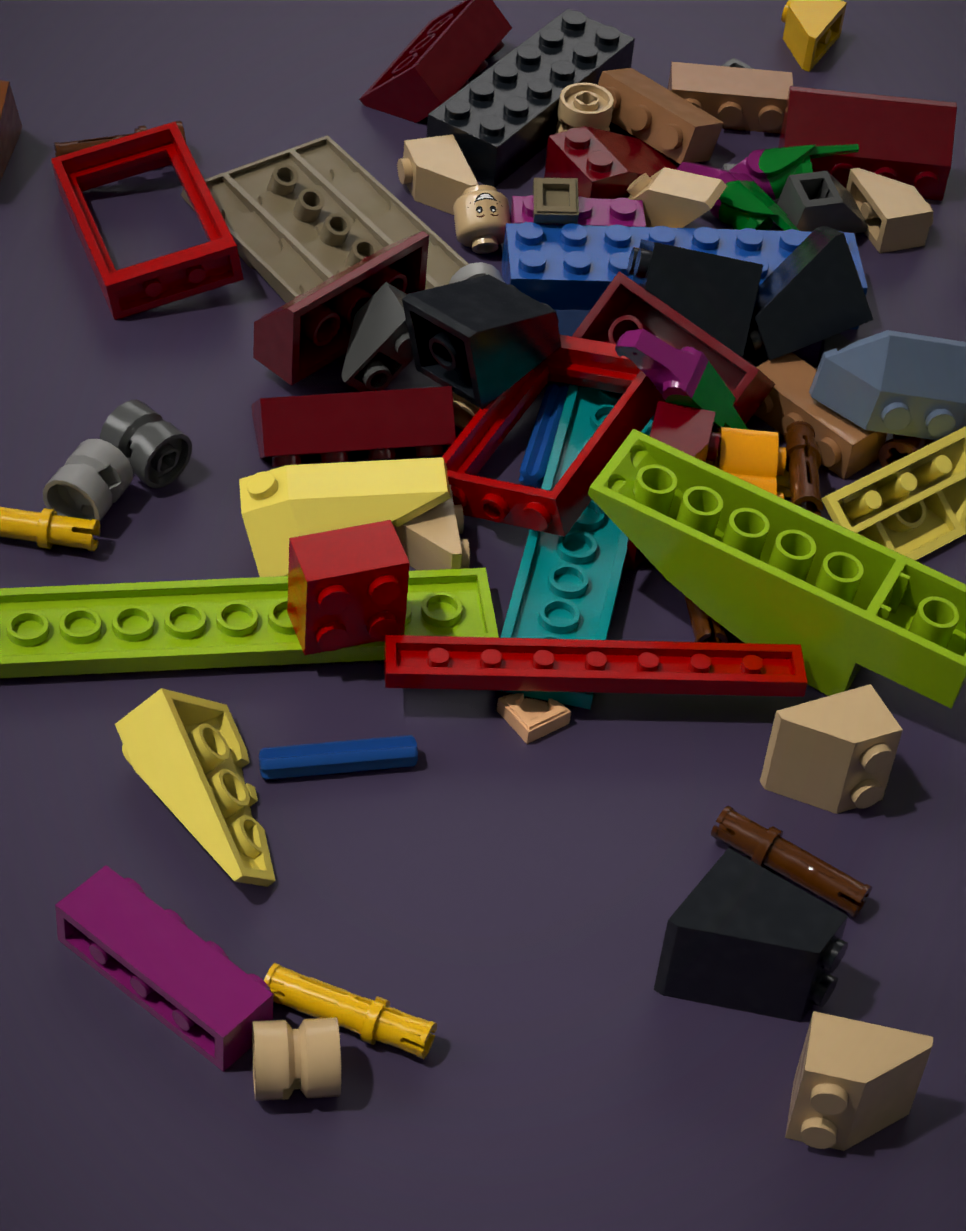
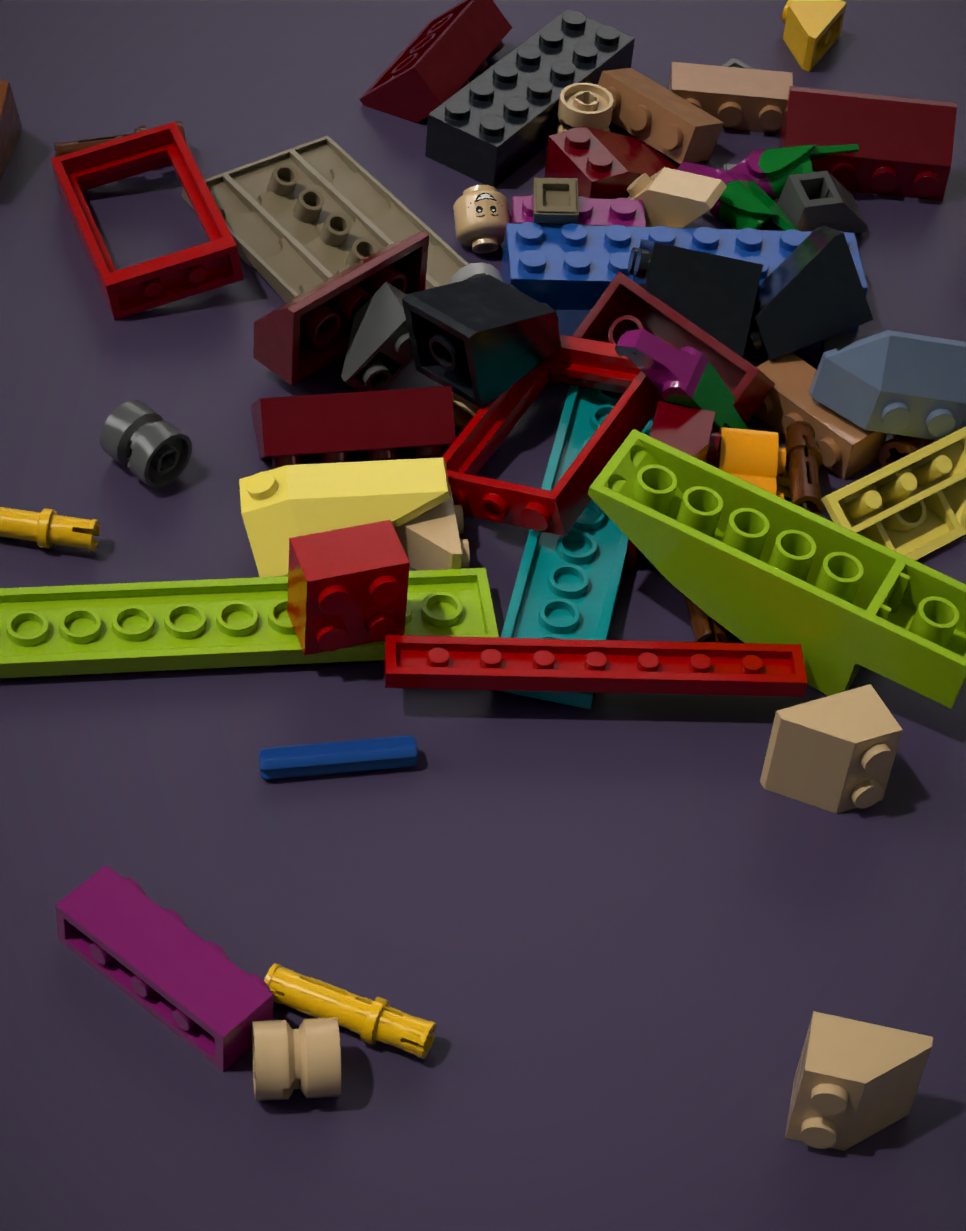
light grey wheel [43,439,133,521] -> none
light yellow wedge [115,688,276,887] -> none
tan slope [397,134,479,215] -> none
light nougat tile [497,693,571,744] -> none
blue axle [519,383,569,488] -> none
black slope [654,848,848,1022] -> none
reddish brown pin [711,806,872,918] -> none
tan slope [846,168,933,253] -> none

